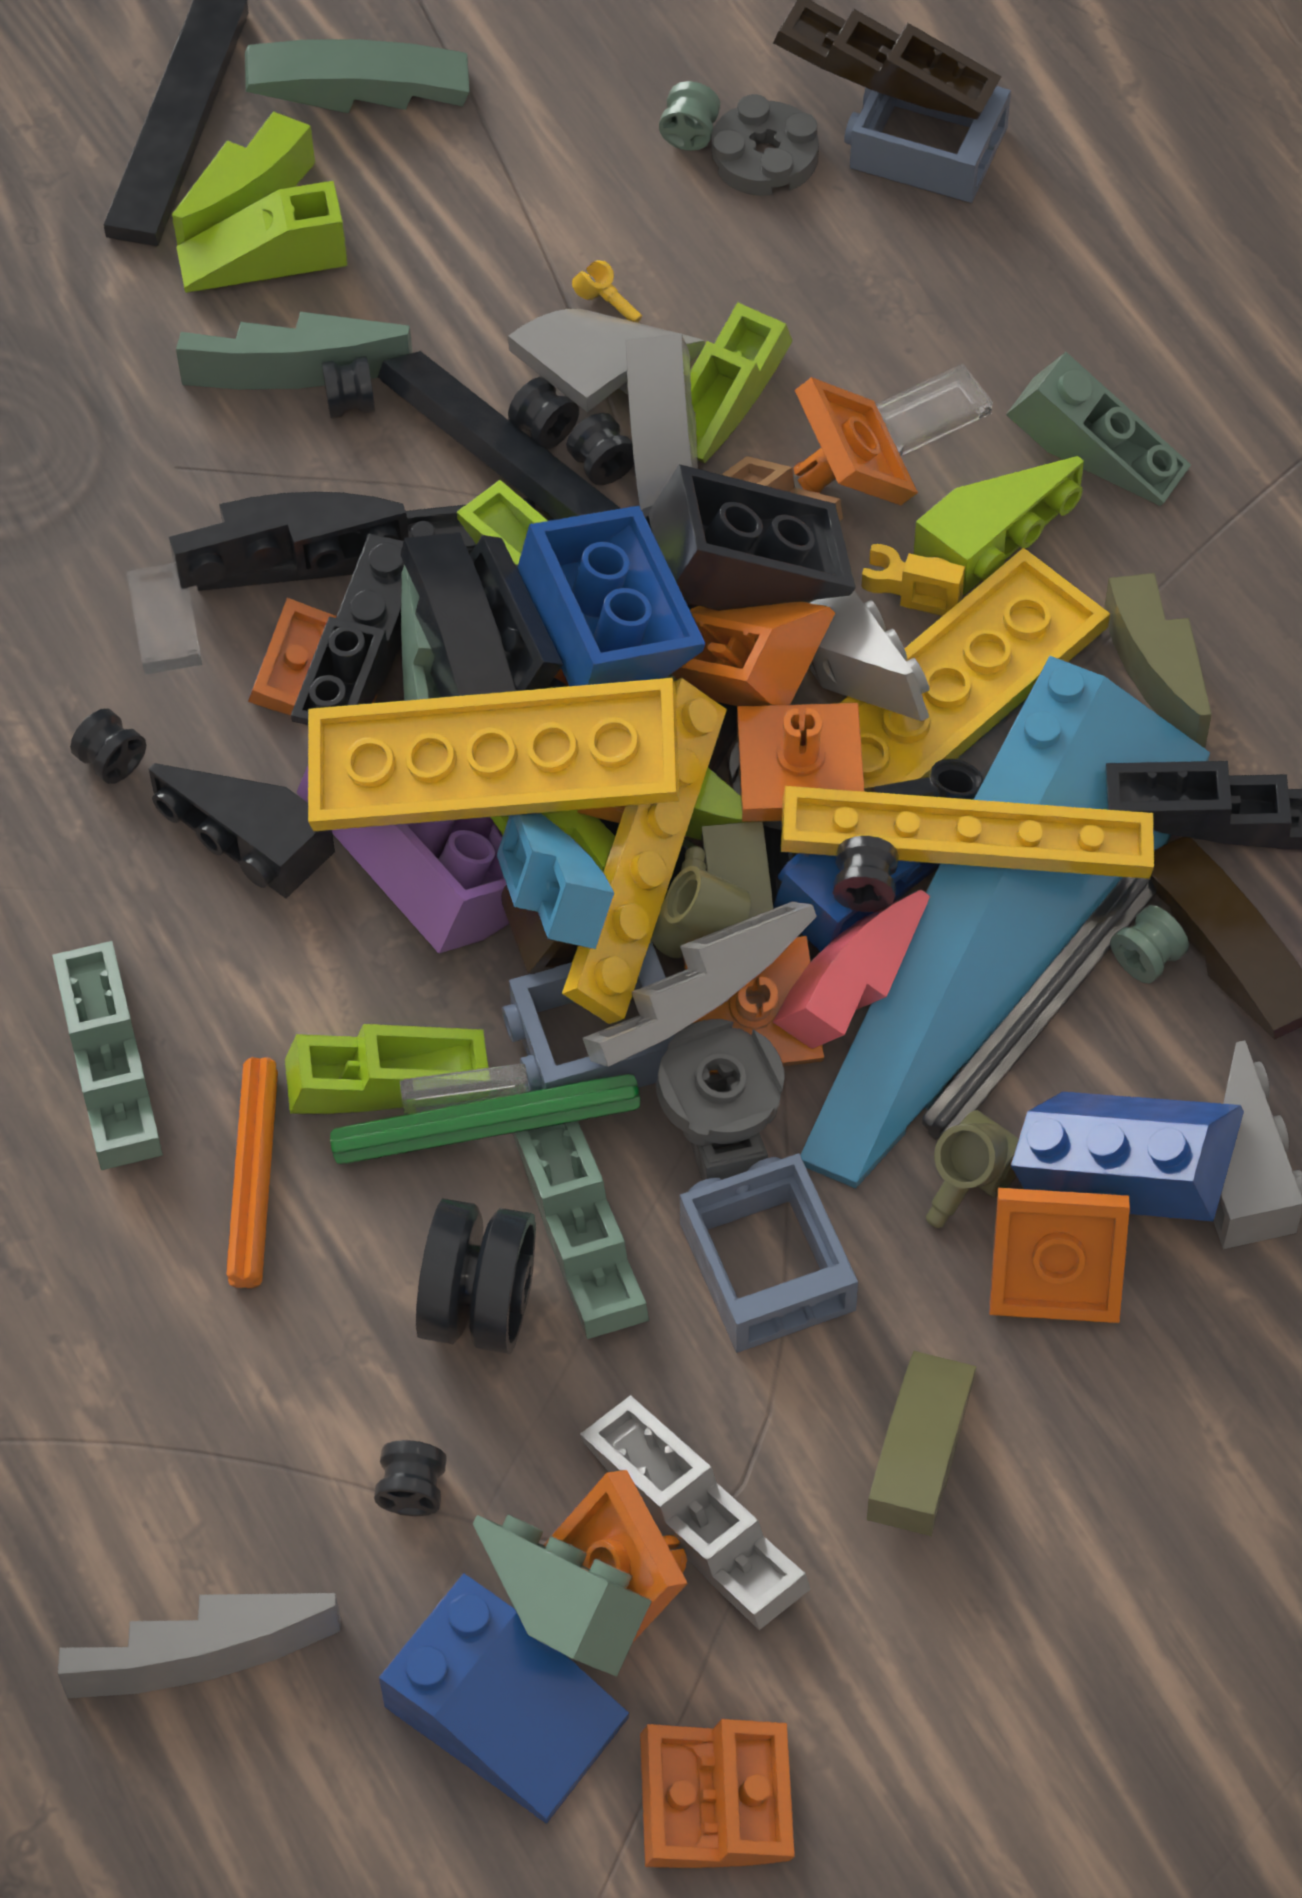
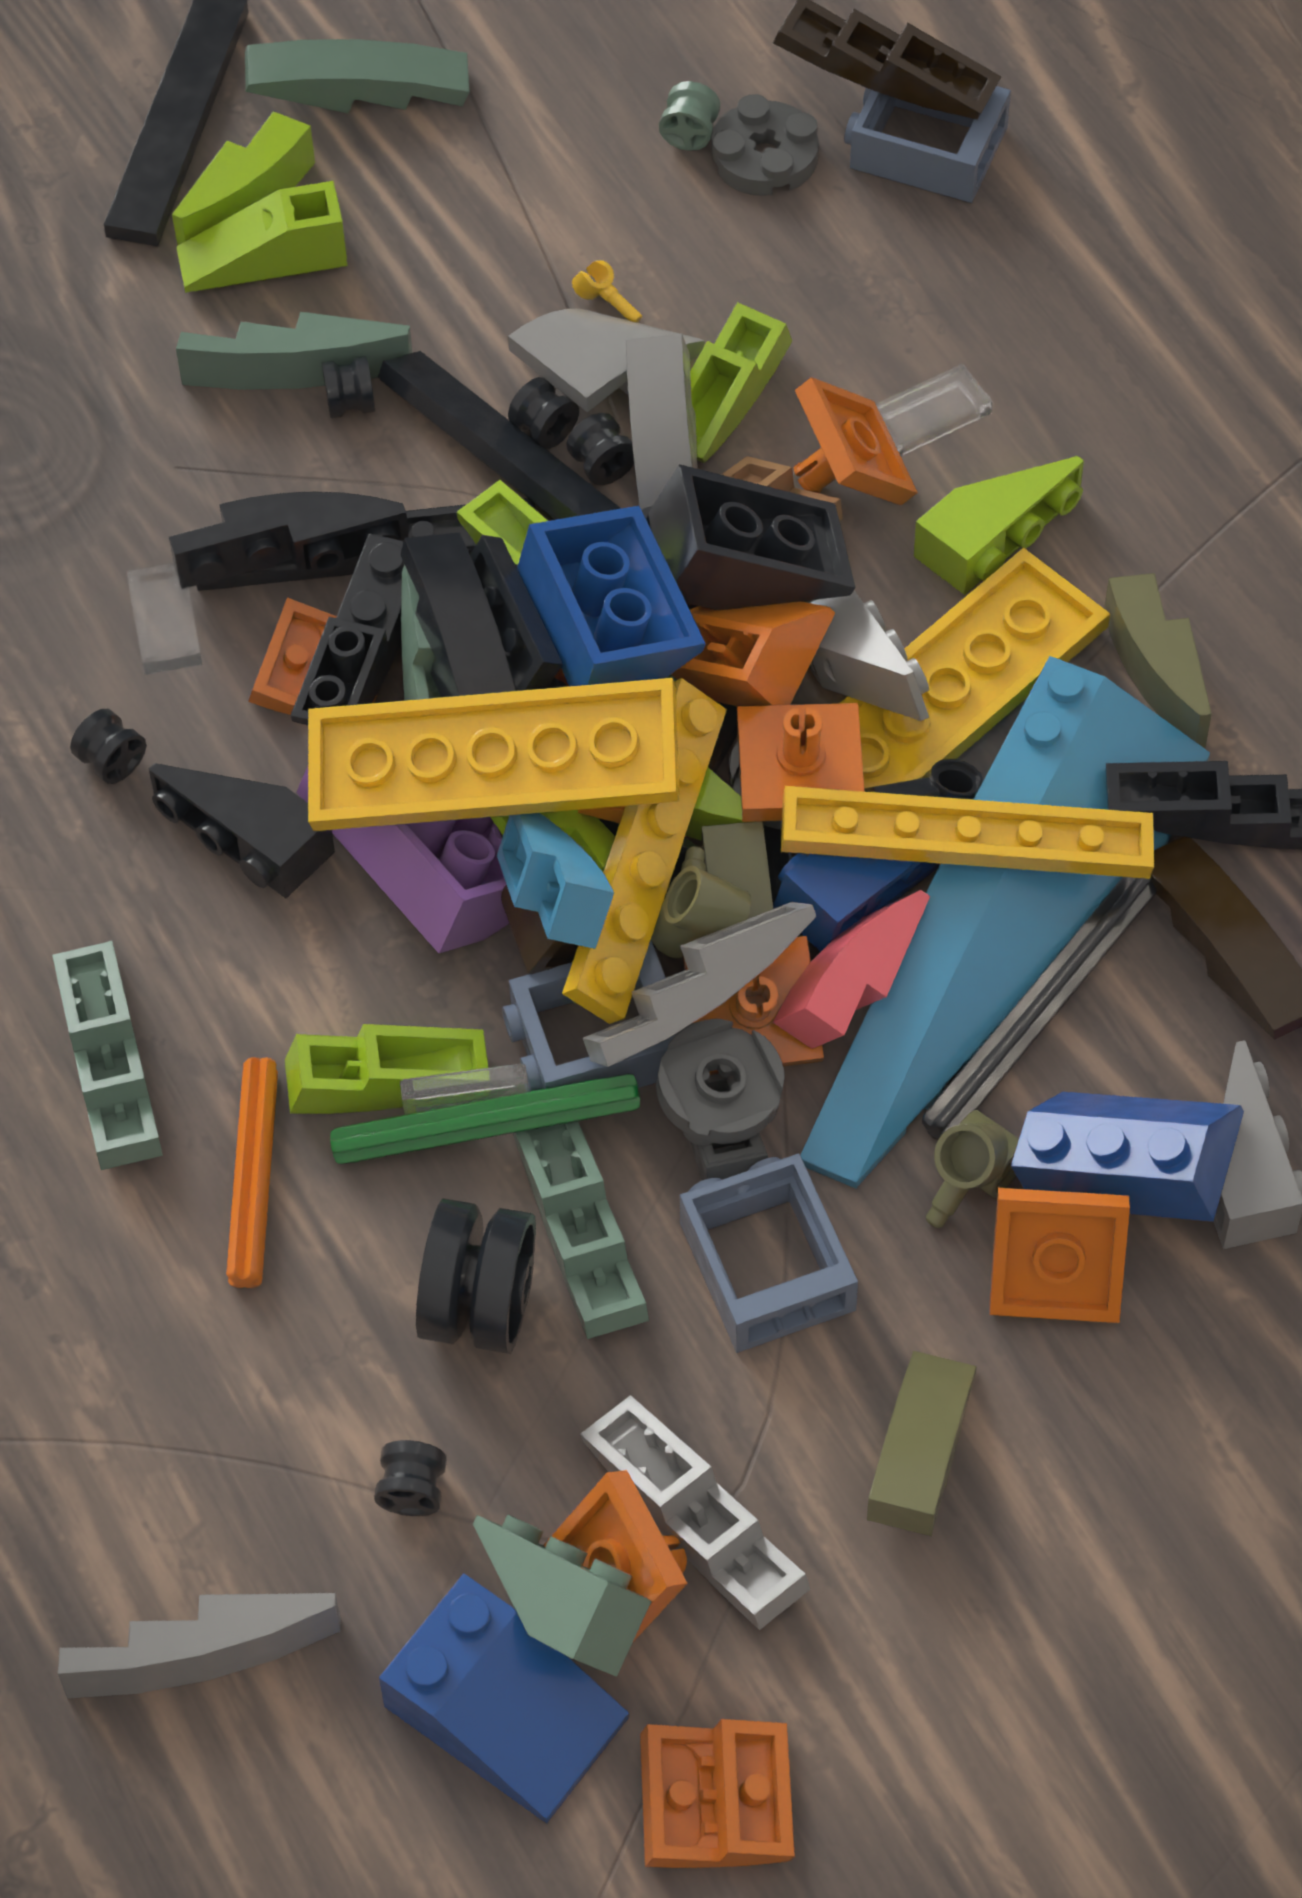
black wheel [833,836,899,912] -> none
yellow plate [861,544,965,616] -> none
sand green slope [1006,352,1191,506] -> none
sand green wheel [1110,905,1189,984] -> none

